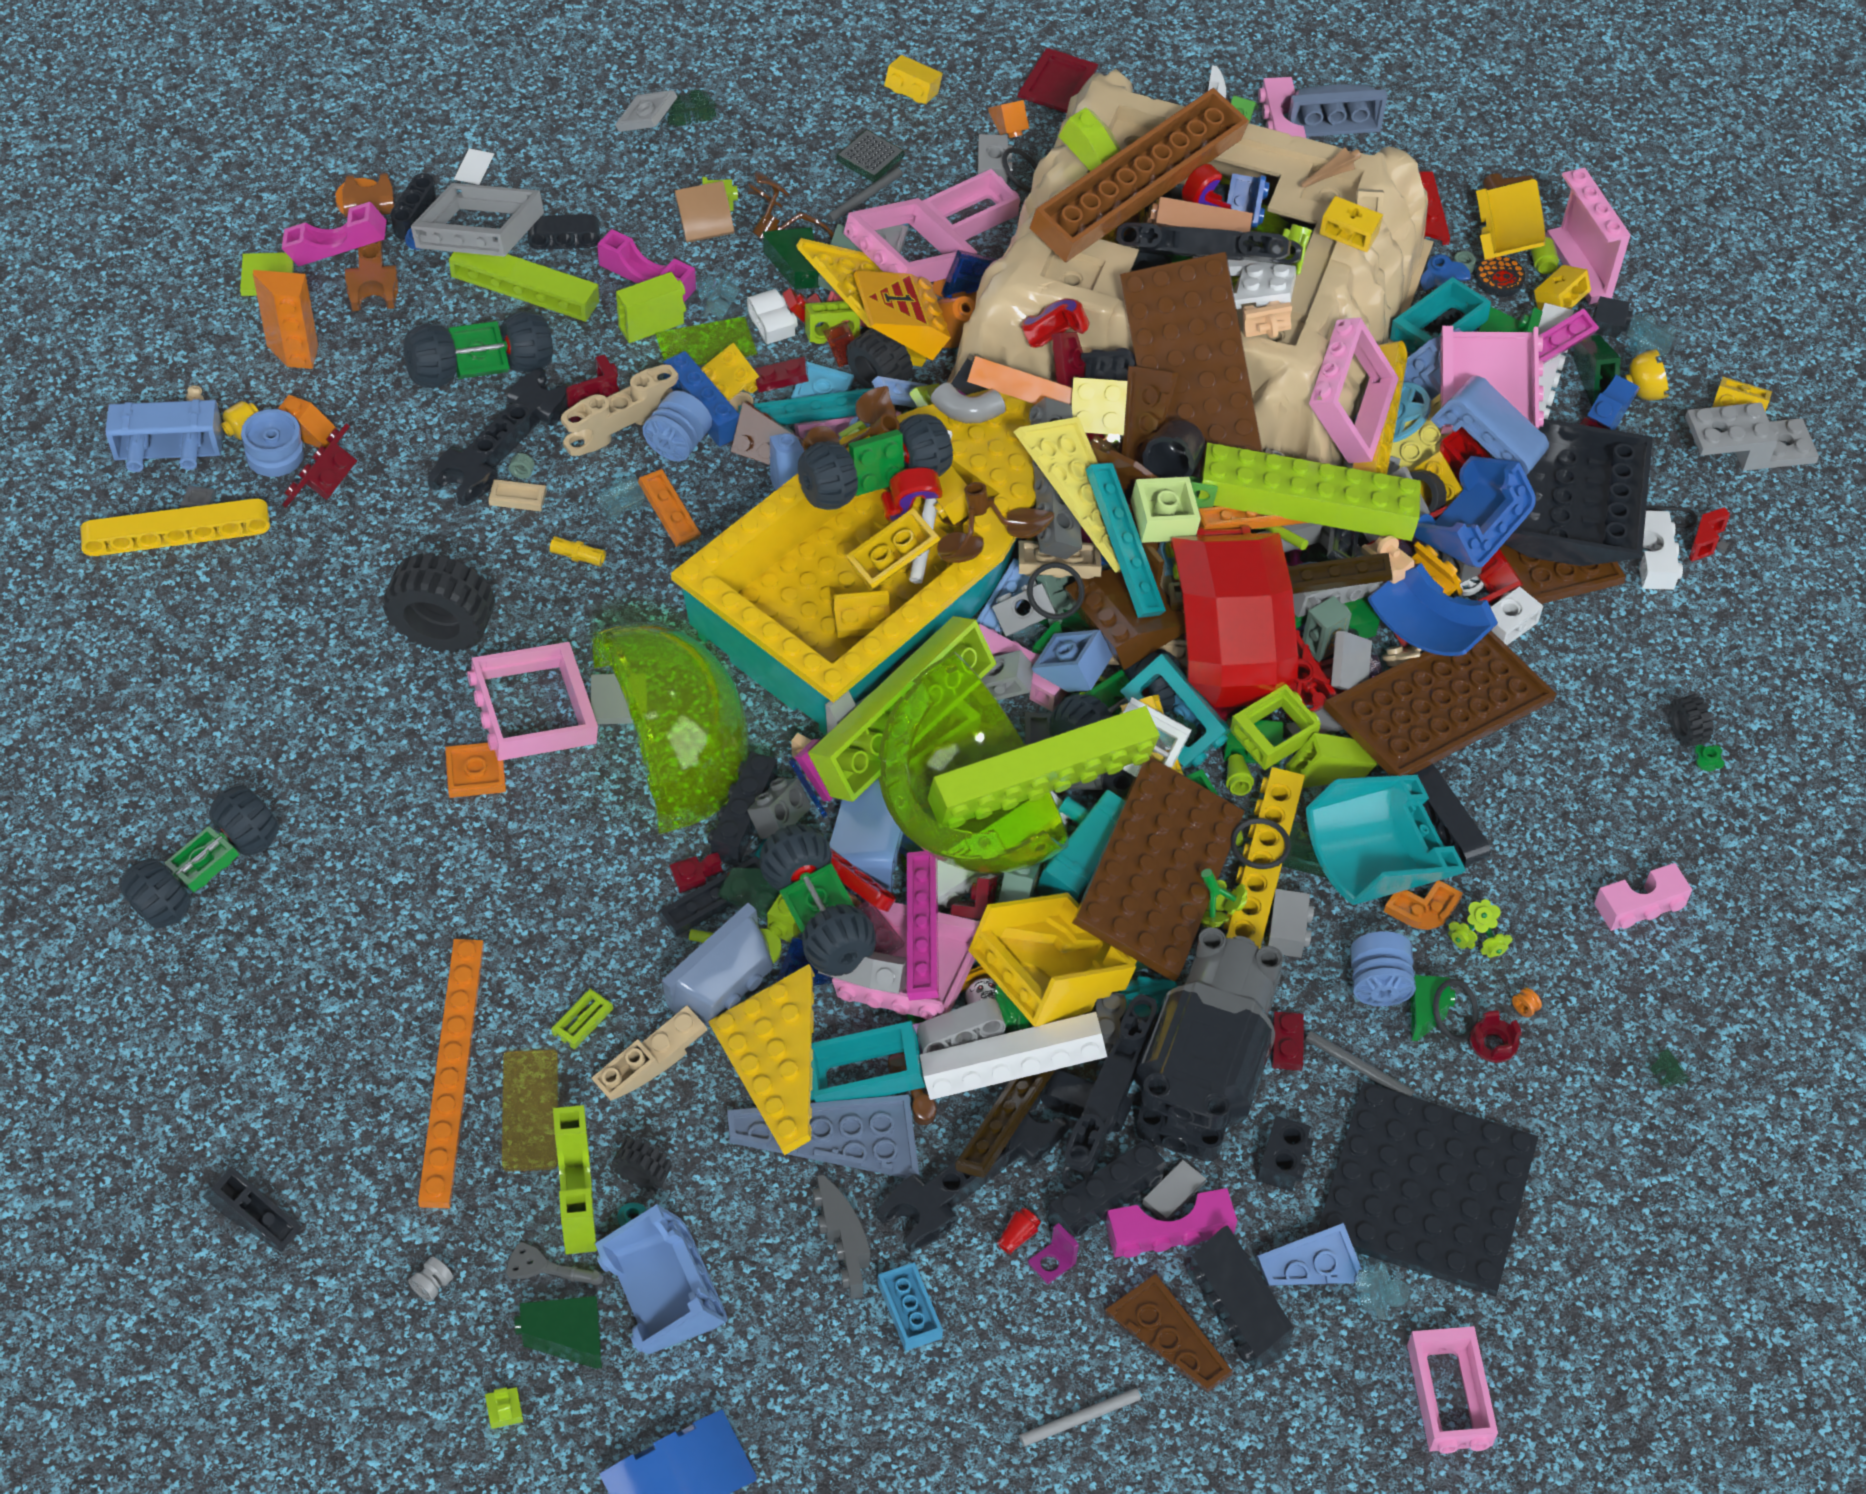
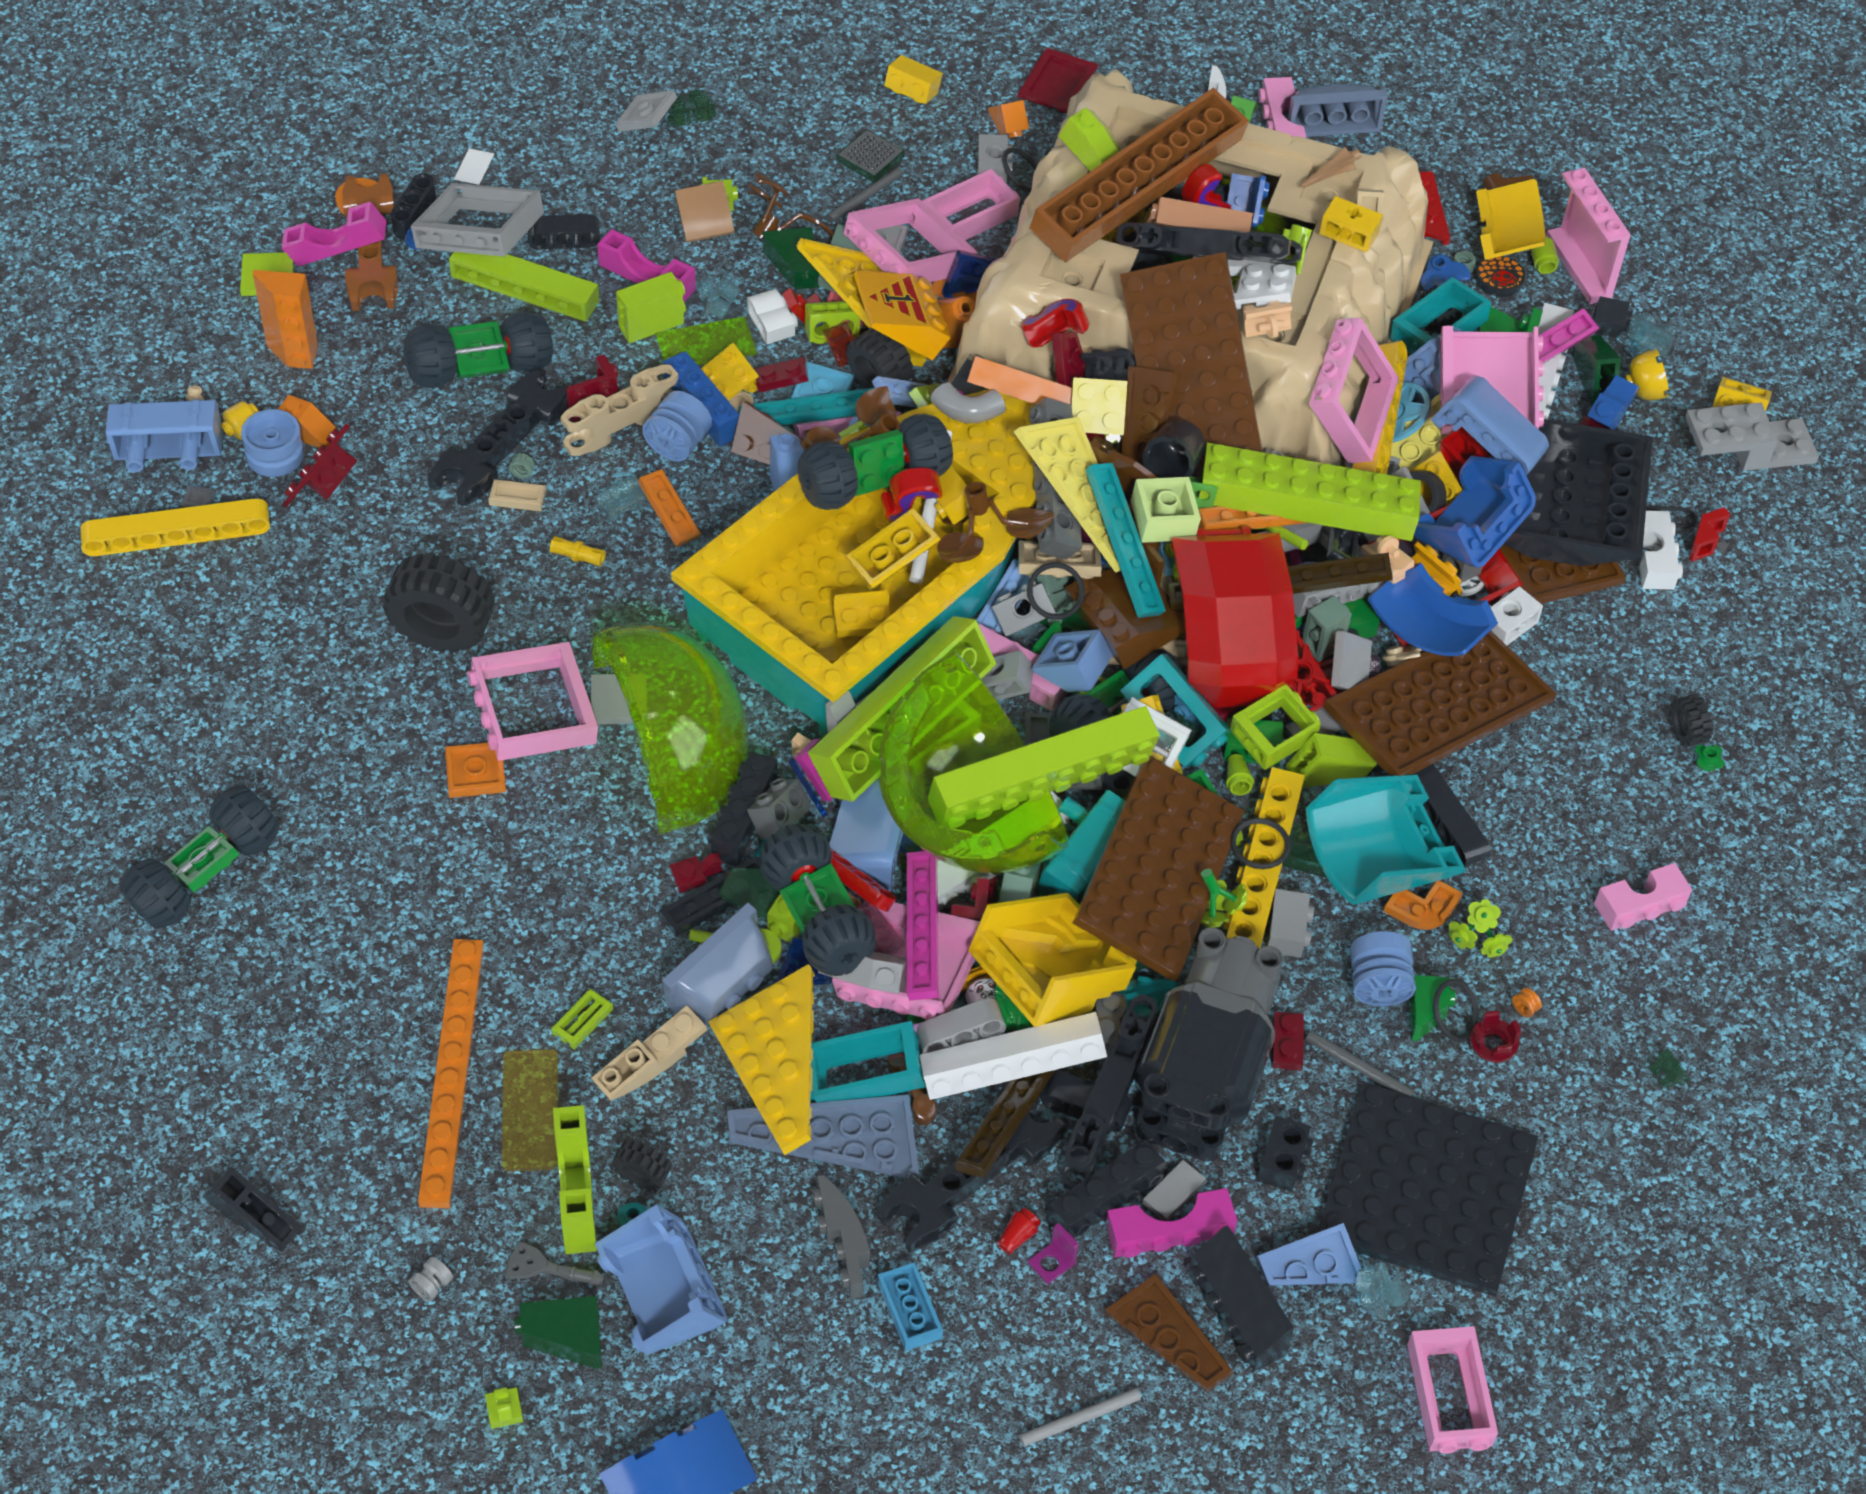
yellow brick [1534,265,1591,311] -> none

